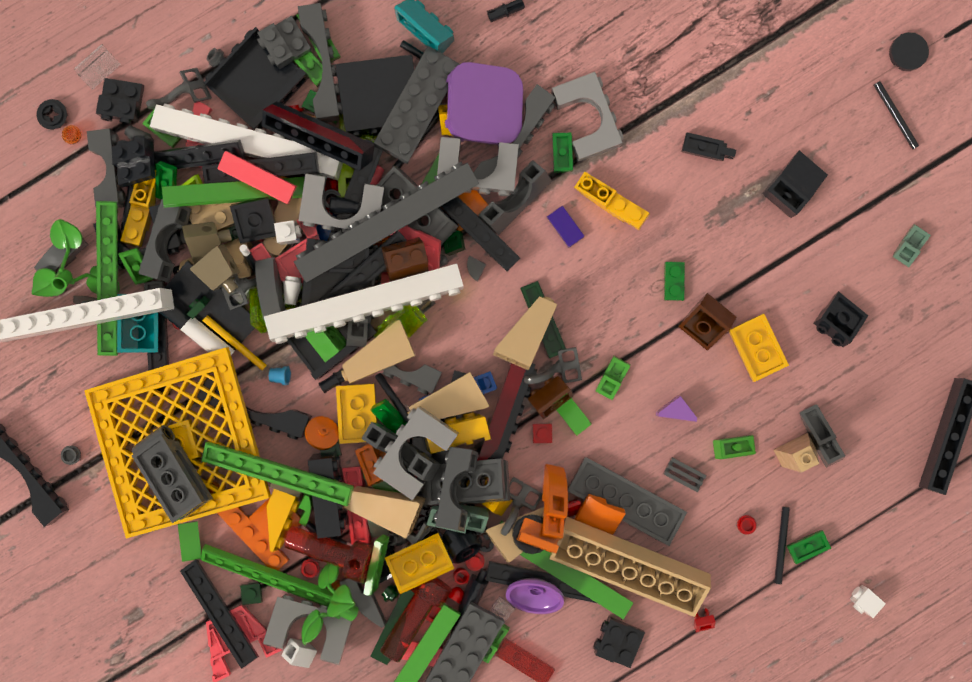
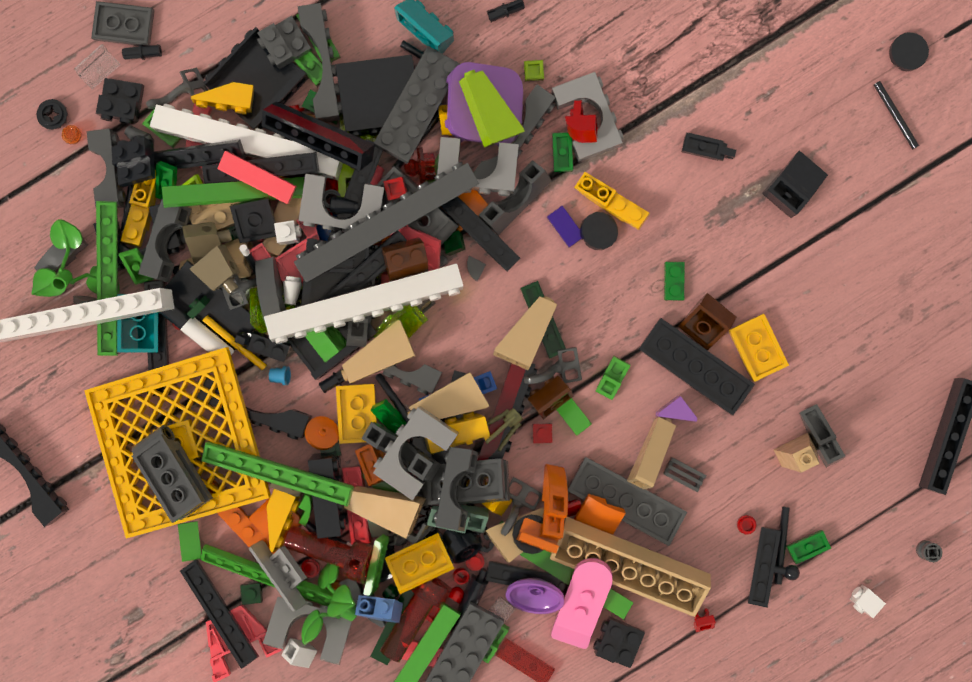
dark grey plate [61,445,81,465] -> none
dark grey plate [207,48,224,67] -> none
bright green slope [713,435,756,459] -> none
black plate [813,292,868,347] -> none
sand green slope [892,224,931,267] -> none
none -> dark grey tile [91,1,154,46]
none -> black axle [122,44,162,60]
none -> yellow slope [191,82,255,114]
none -> black hinge [234,330,291,362]
none -> light grey bracket [249,540,307,612]
none -> medium blue slope [355,595,403,623]
none -> red plate [383,177,407,201]
none -> clear red hips [404,147,436,185]
none -> lime slope [459,70,525,147]
none -> olive plant [485,408,523,451]
none -> lime tile [524,60,544,82]
none -> bright pink piece [551,558,613,649]
none -> red brick [565,100,598,143]
none -> black tile [580,212,618,250]
none -> tan slope [627,417,676,489]
none -> black plate [638,318,755,416]
none -> black plate [748,527,800,608]
none -> dark grey wheel [916,540,943,563]

